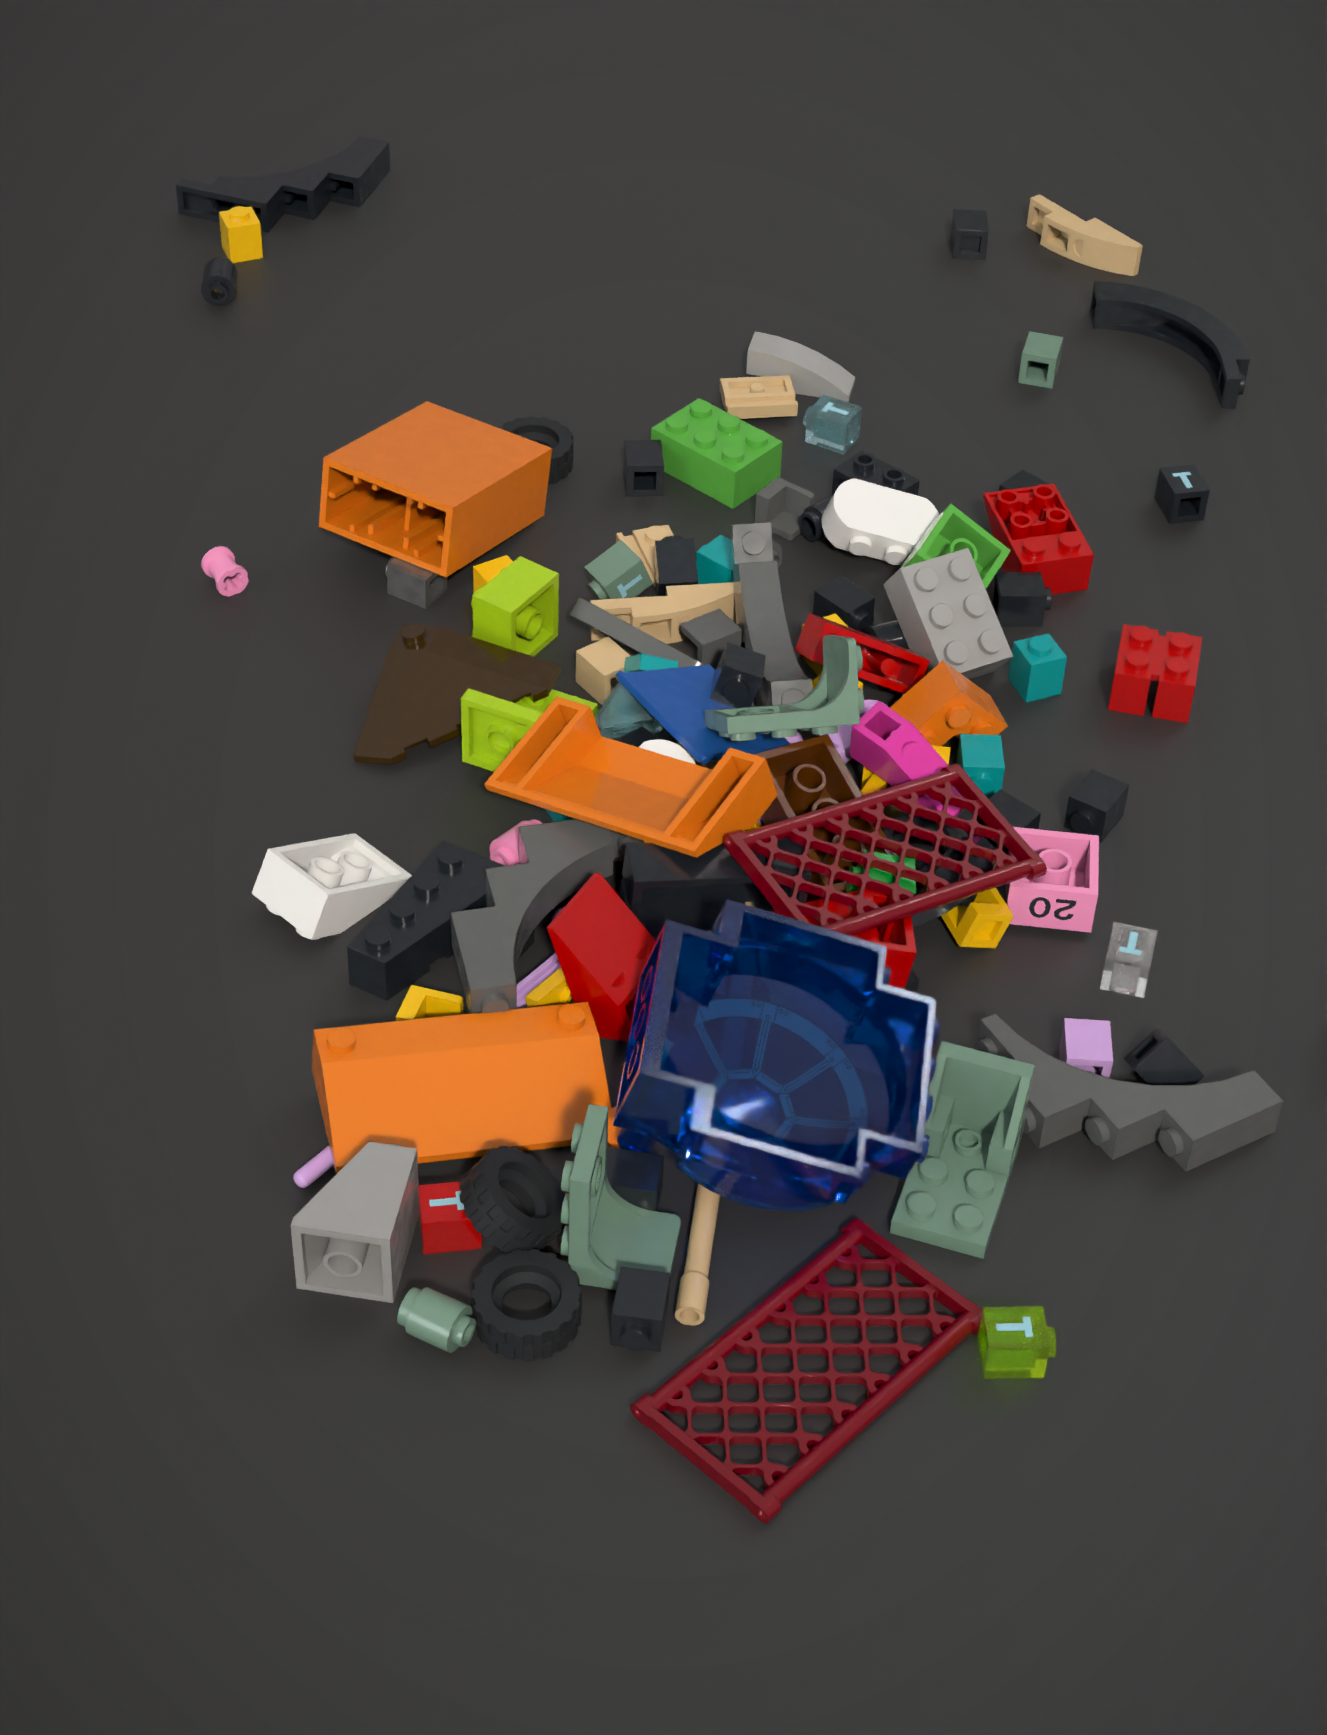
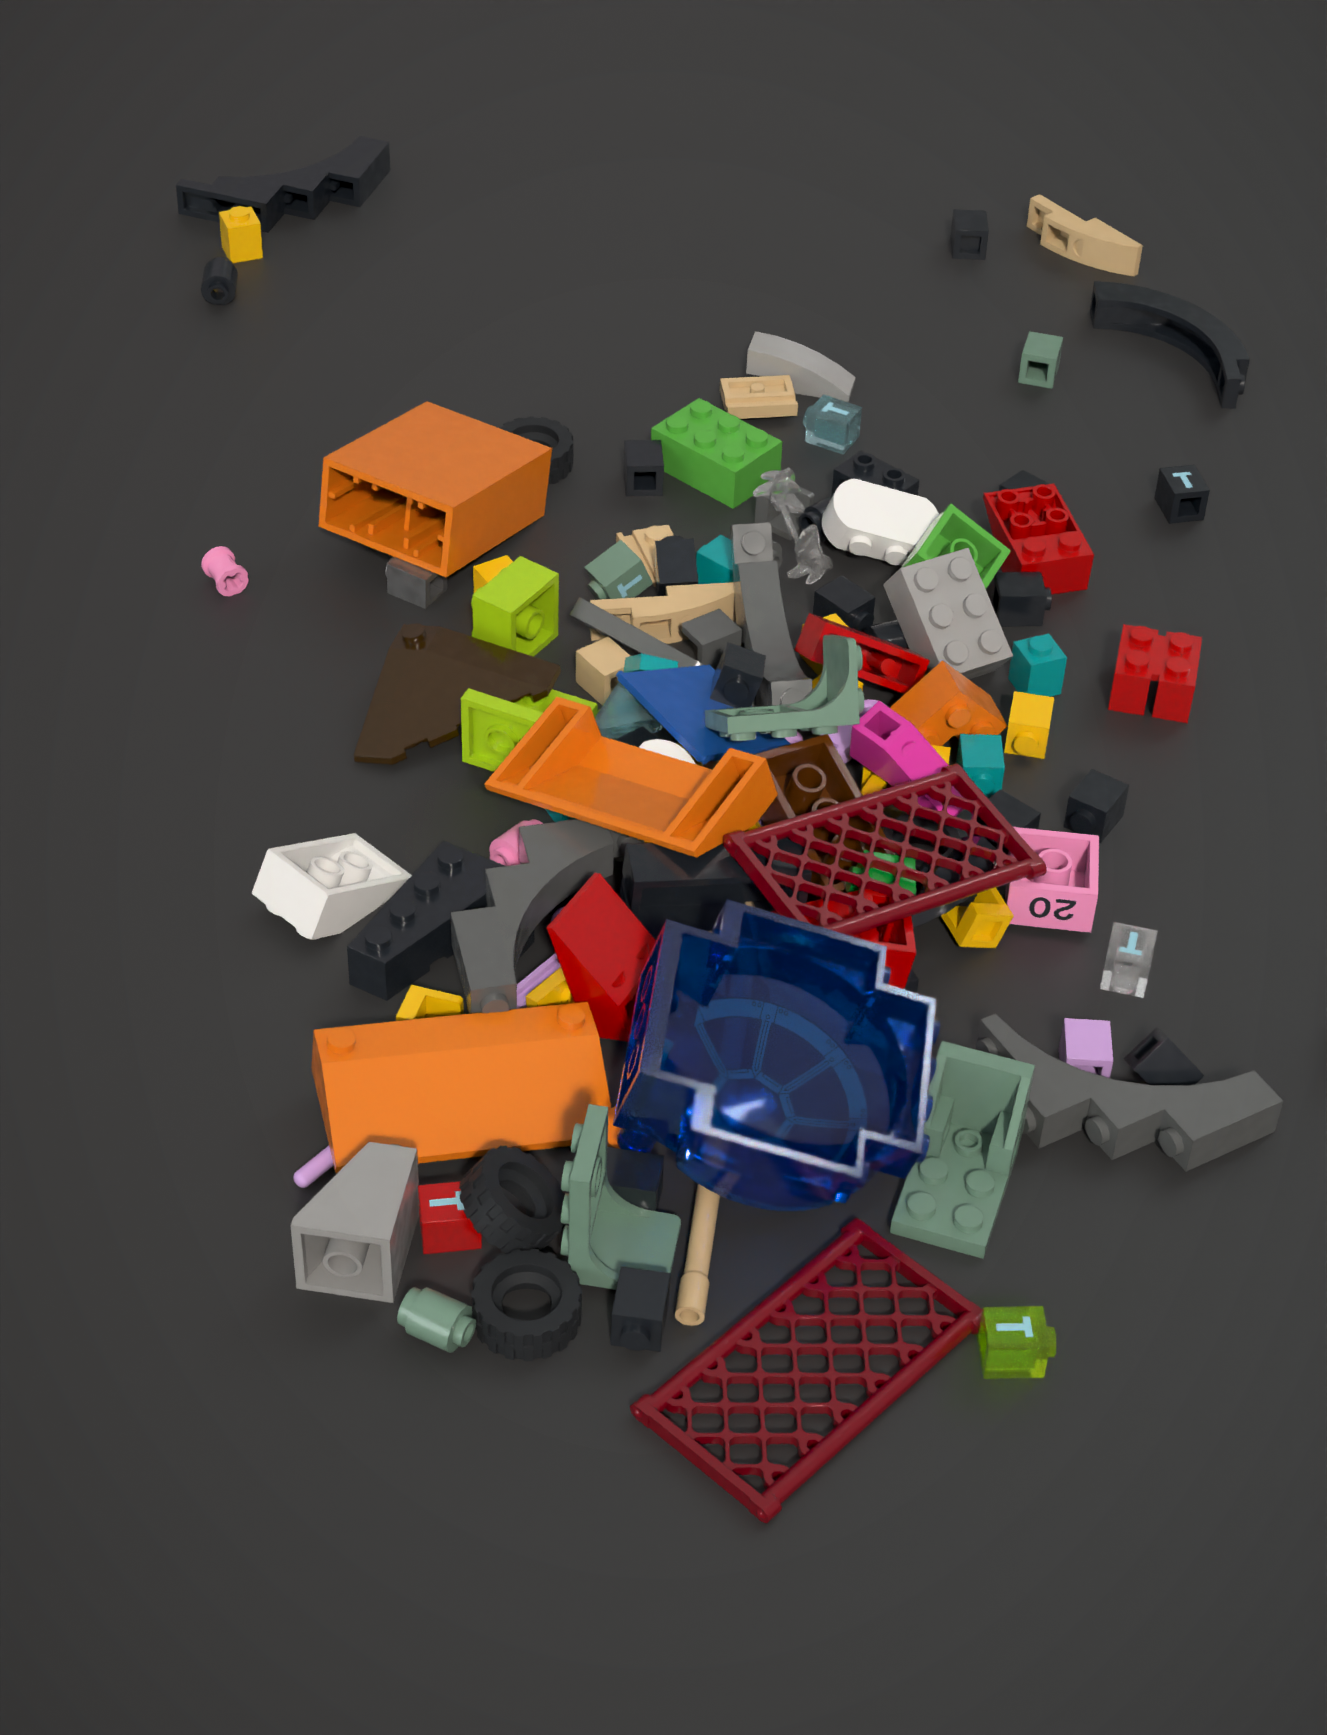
none -> clear piece [753,467,833,585]
none -> yellow brick [1004,691,1054,759]

